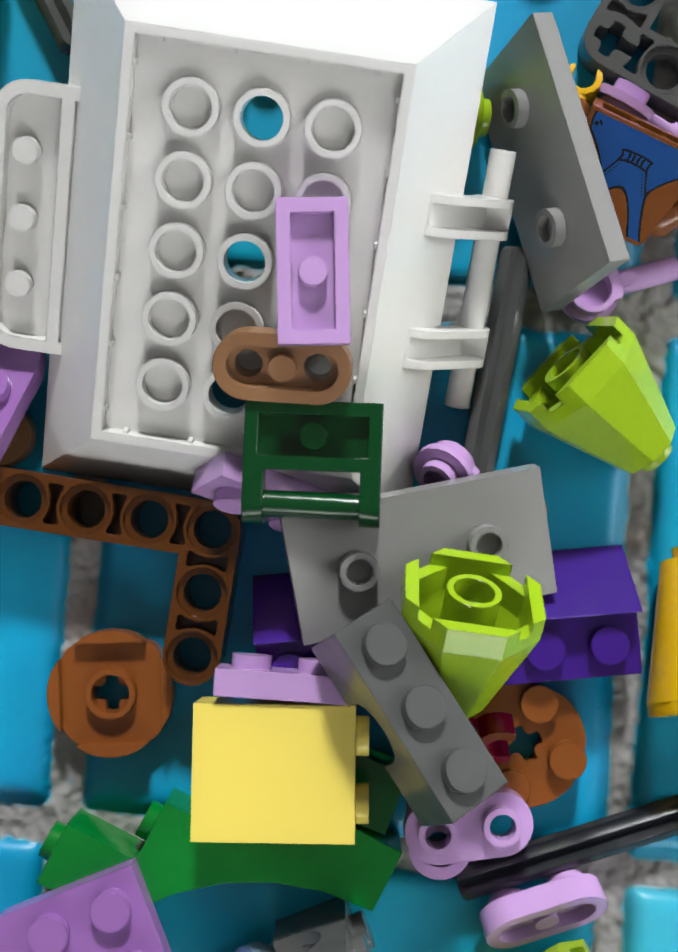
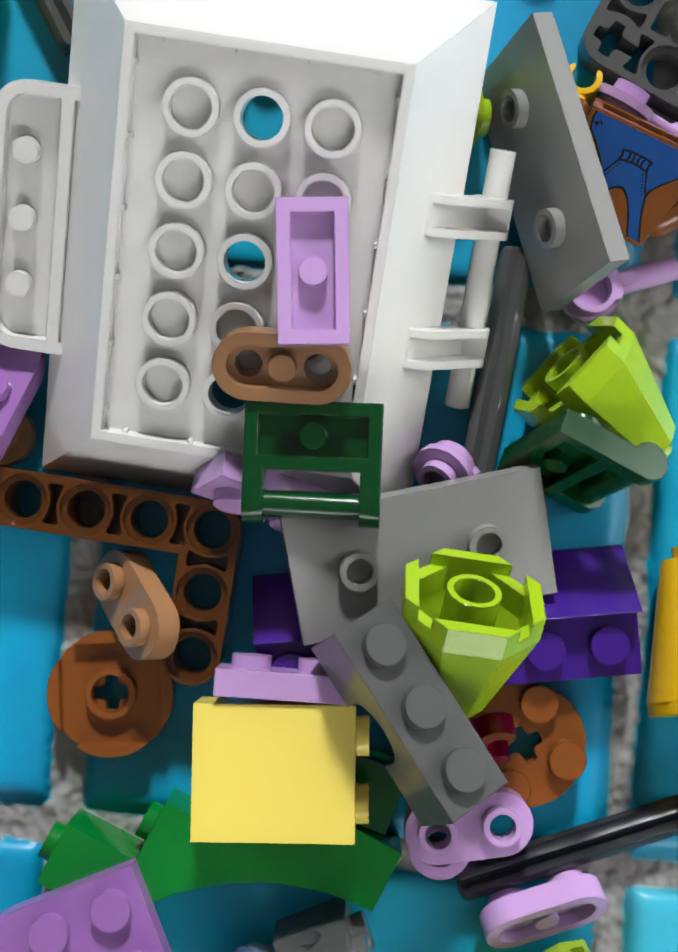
none -> medium nougat plate [92,550,180,660]
none -> dark green plate [497,408,668,514]

